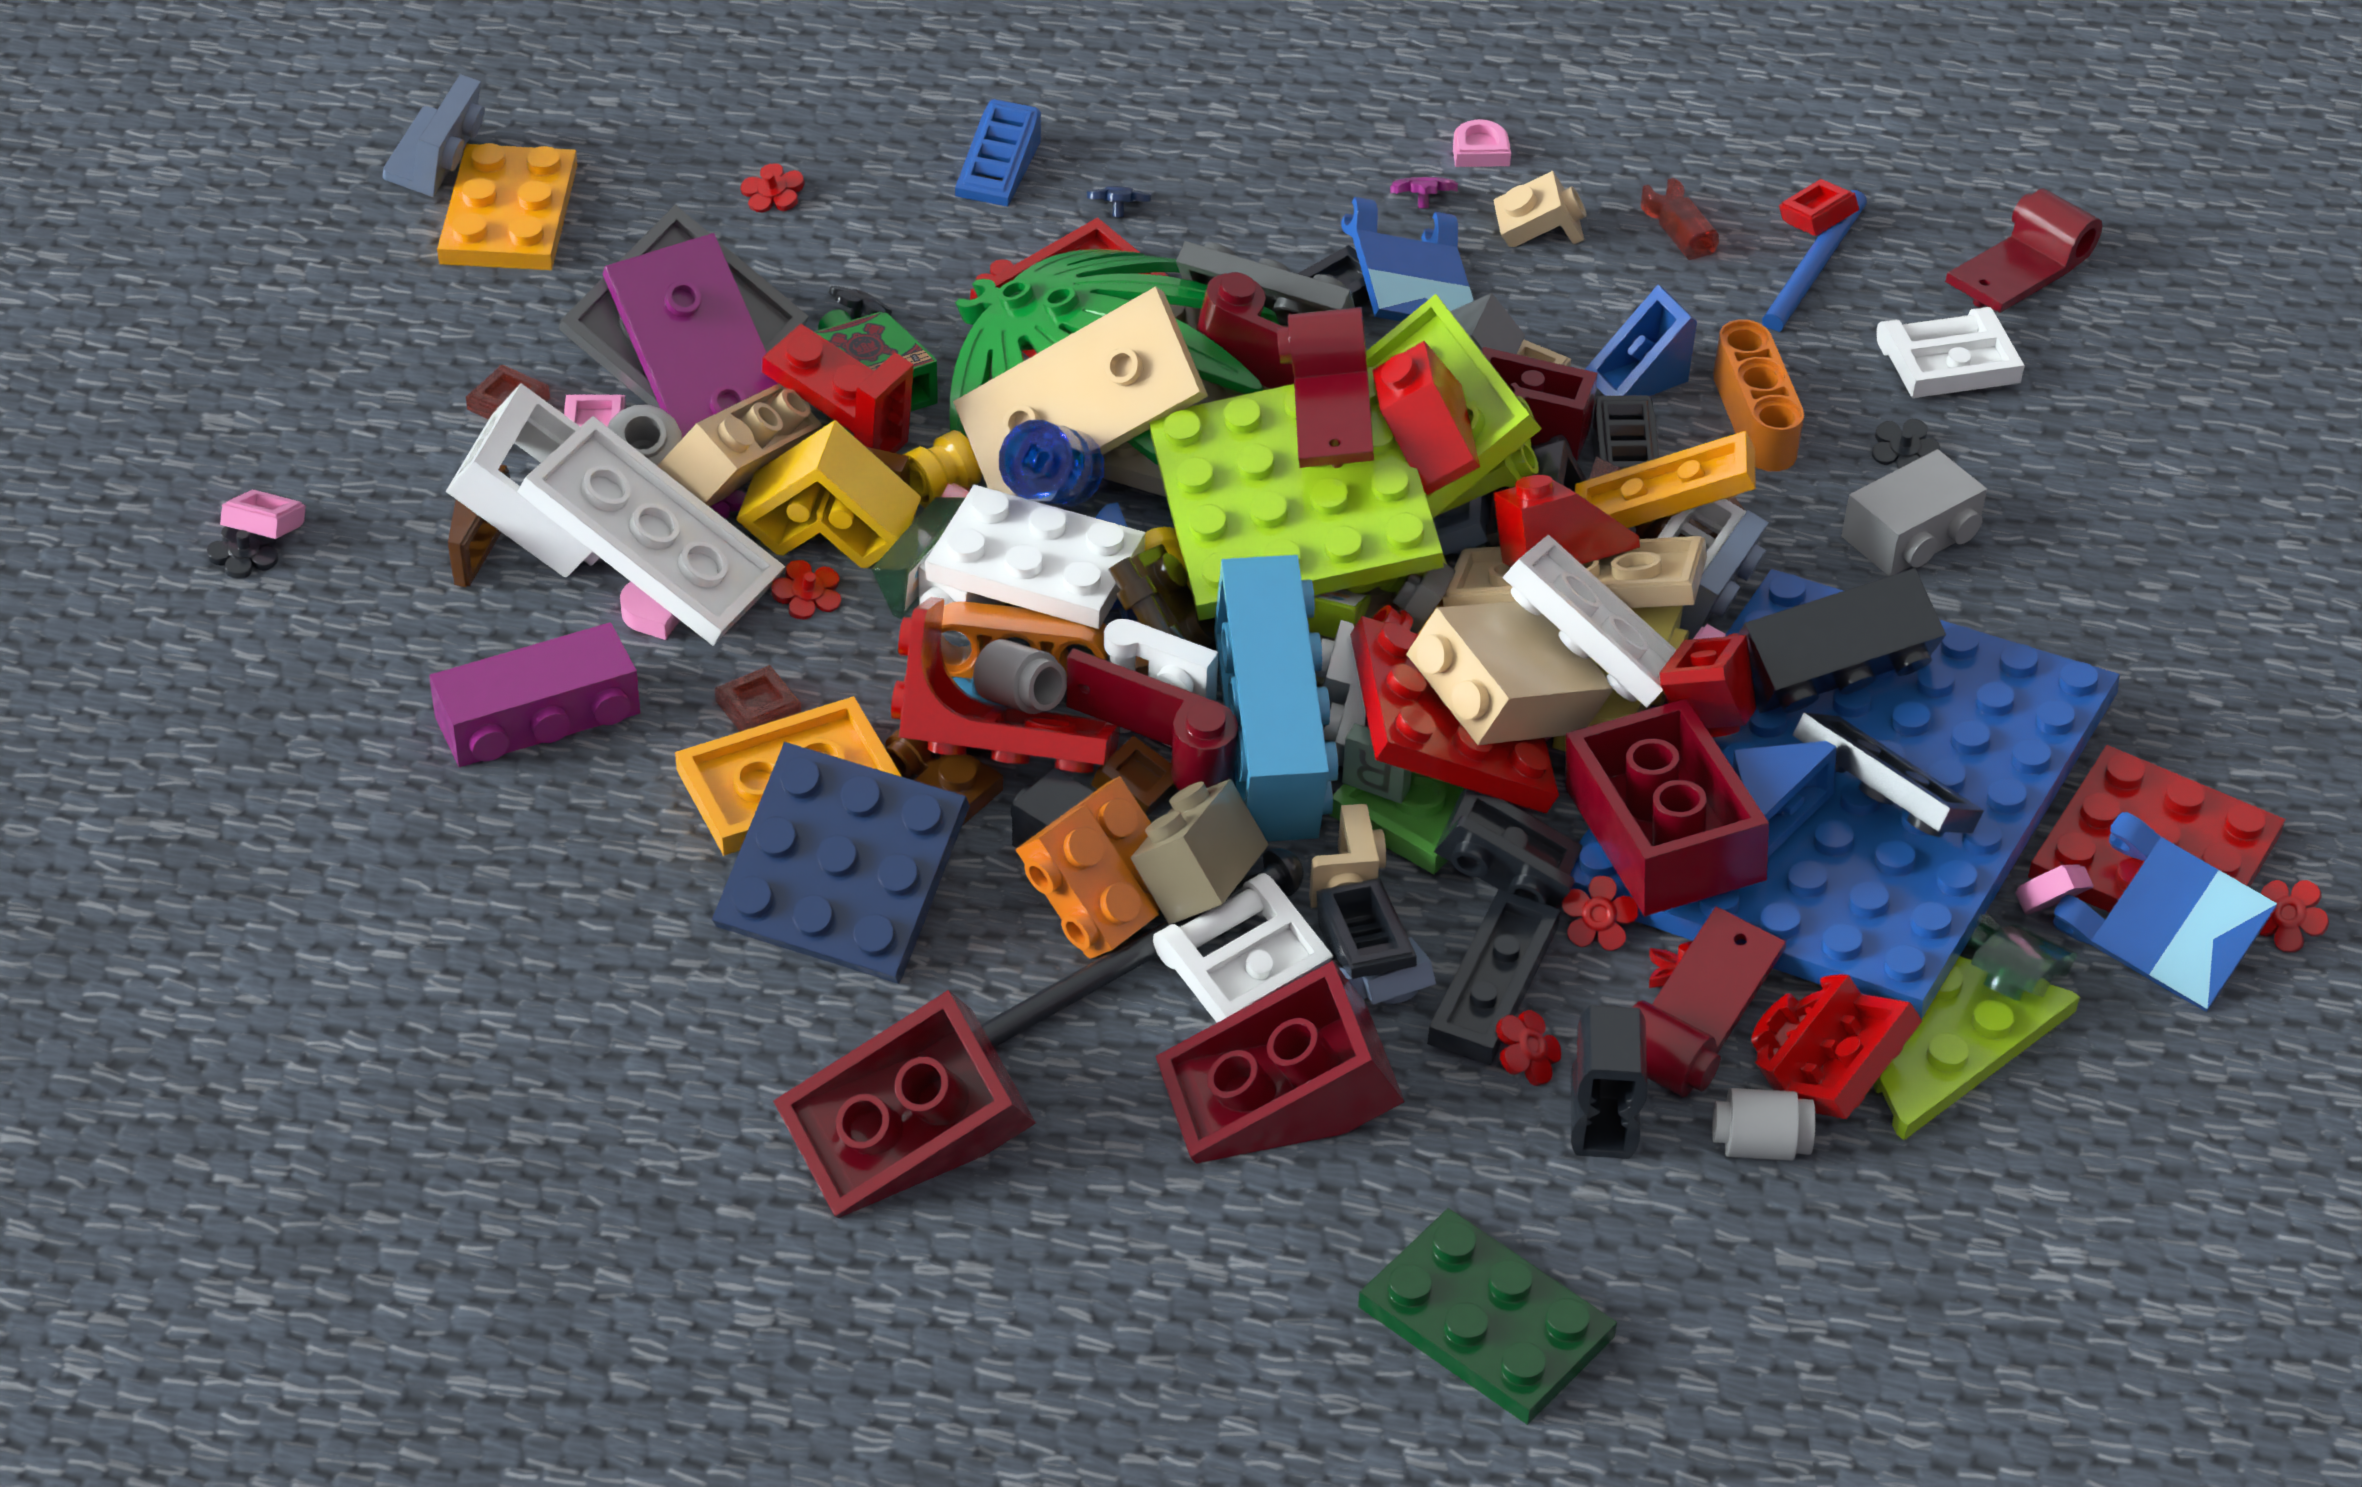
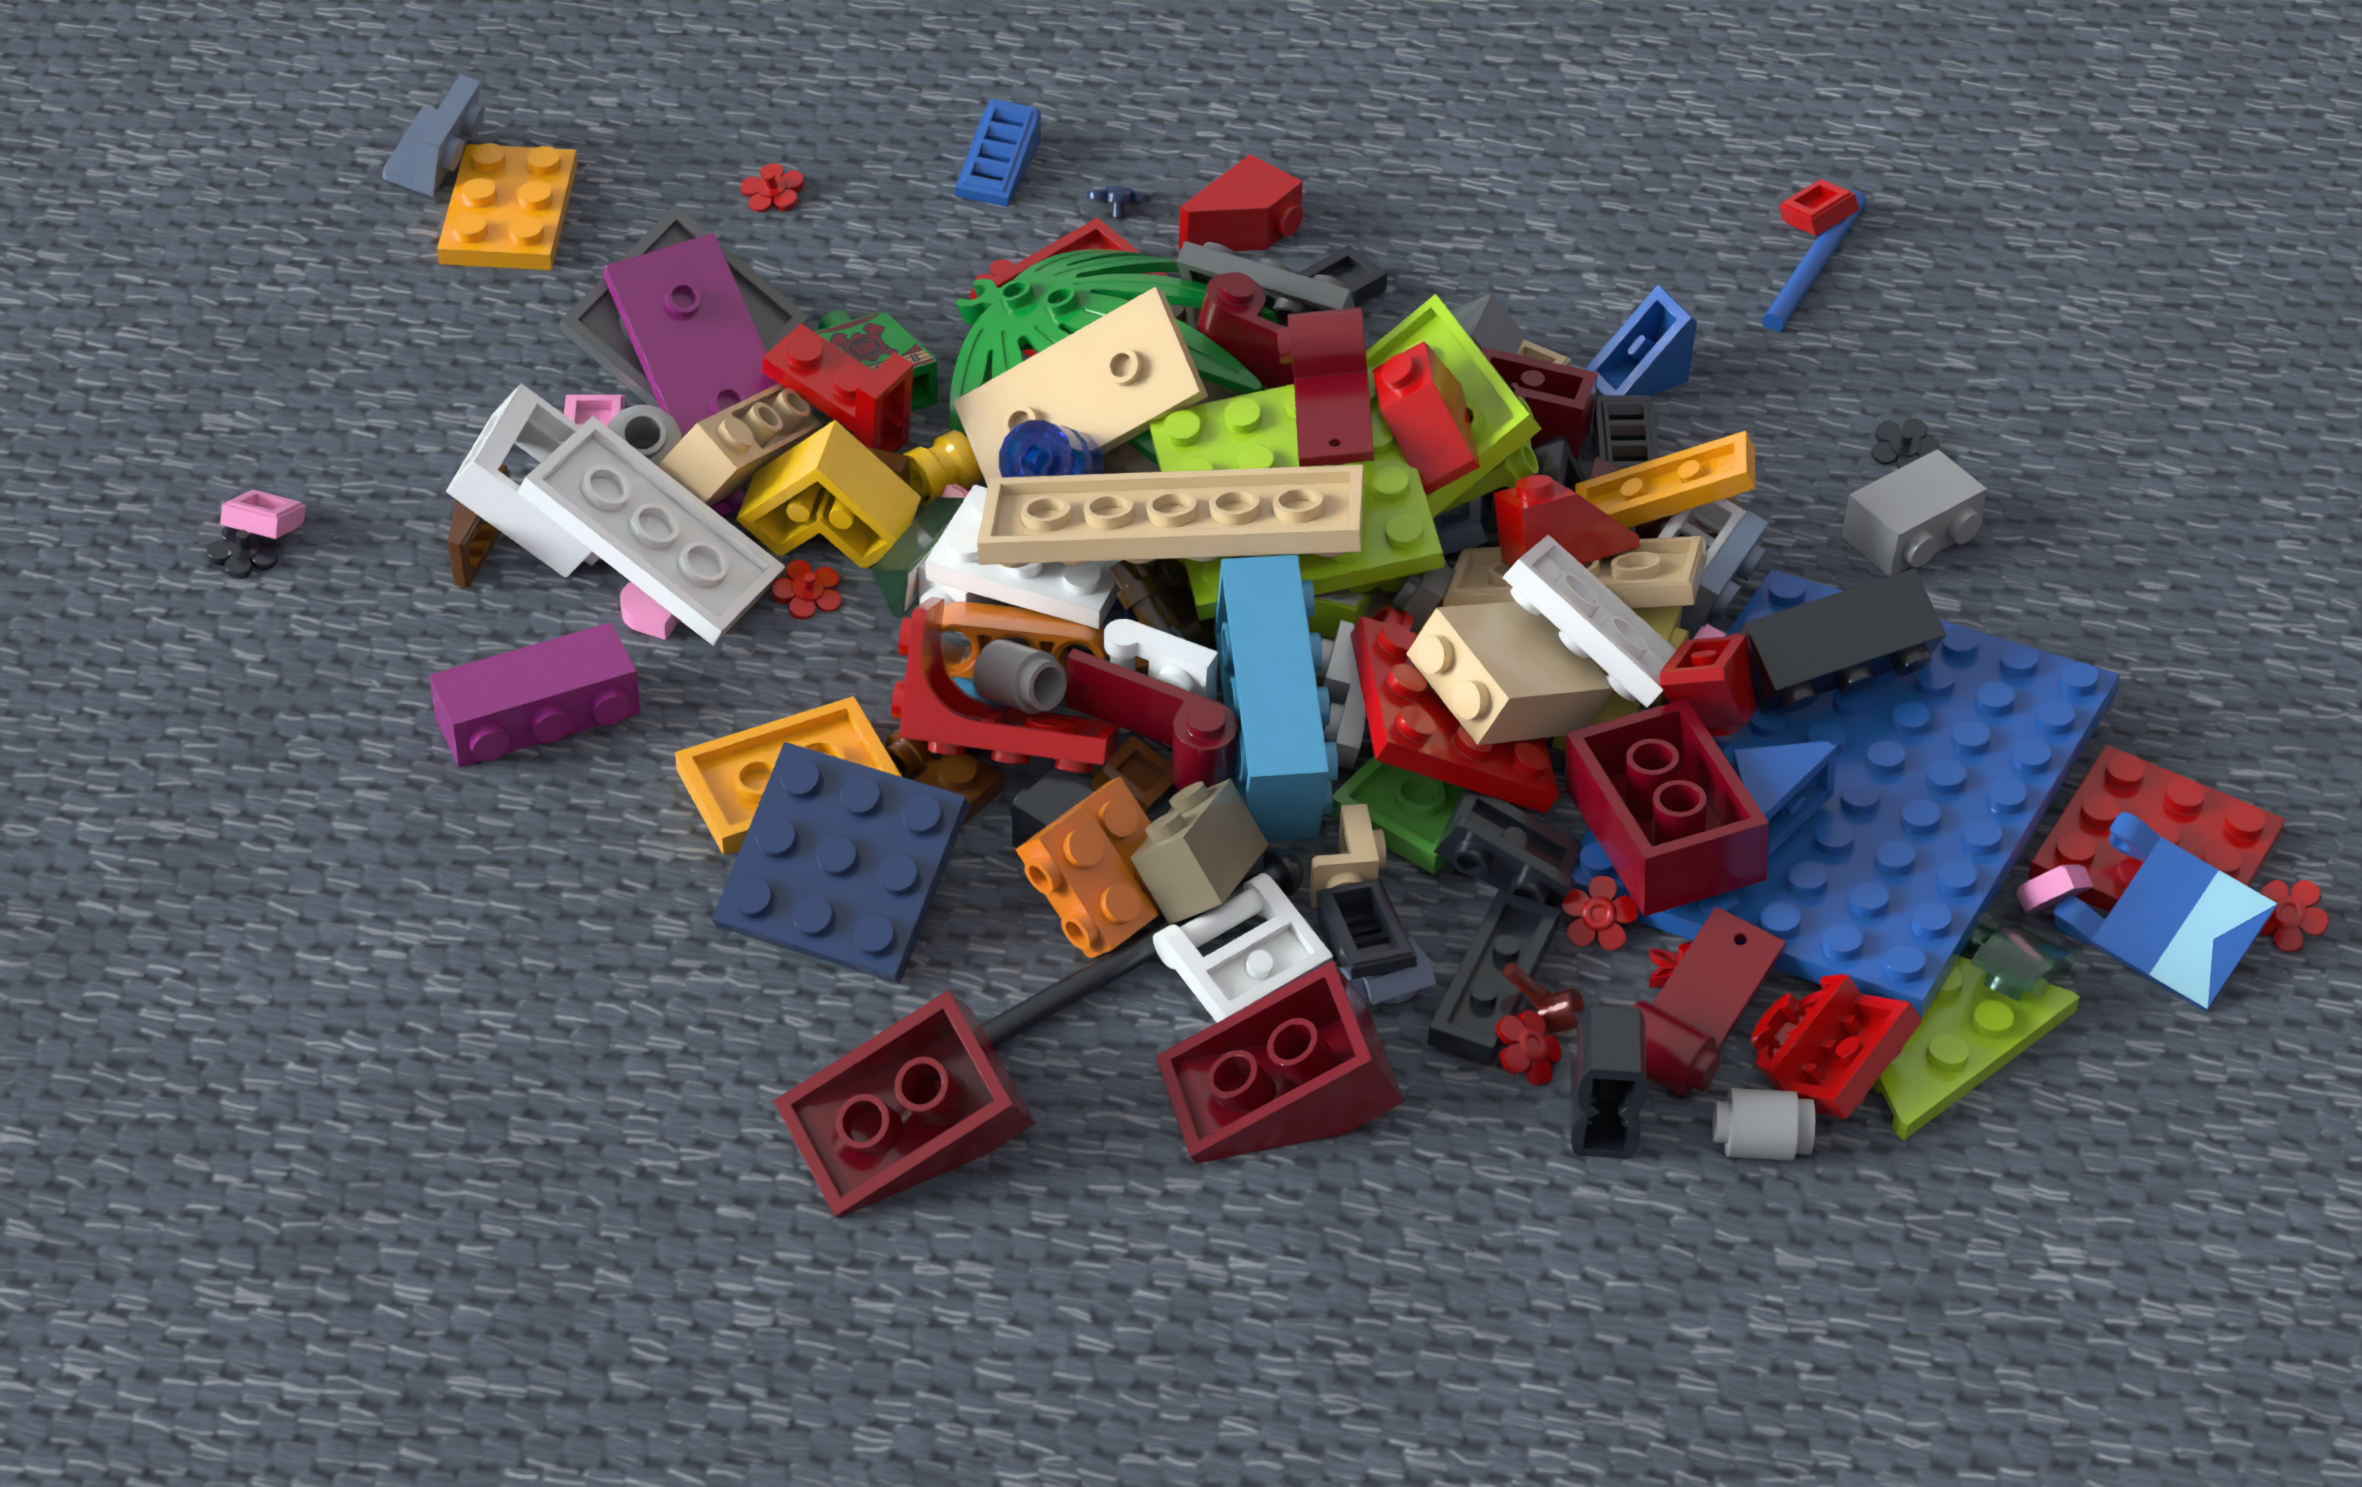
clear red tile [466,365,550,419] -> none
clear red tile [715,665,801,732] -> none
black plant [828,286,893,320] -> none
blue flag [1341,197,1474,322] -> none
sand green tile [1342,723,1412,803] -> none
dark green plate [1358,1208,1617,1425] -> none
magenta plant [1390,177,1458,208] -> none
bright pink tile [1453,119,1511,167] -> none
tan bracket [1493,171,1586,247] -> none
clear red bar [1640,178,1719,260] -> none
orange beam [1713,319,1804,472] -> none
black plate [1793,713,1984,837] -> none
white plate [1877,307,2025,398] -> none
dark red door [1945,188,2103,313] -> none
none -> tan plate [977,465,1365,568]
none -> red slope [1179,154,1304,251]
none -> clear red hand [1503,962,1584,1033]

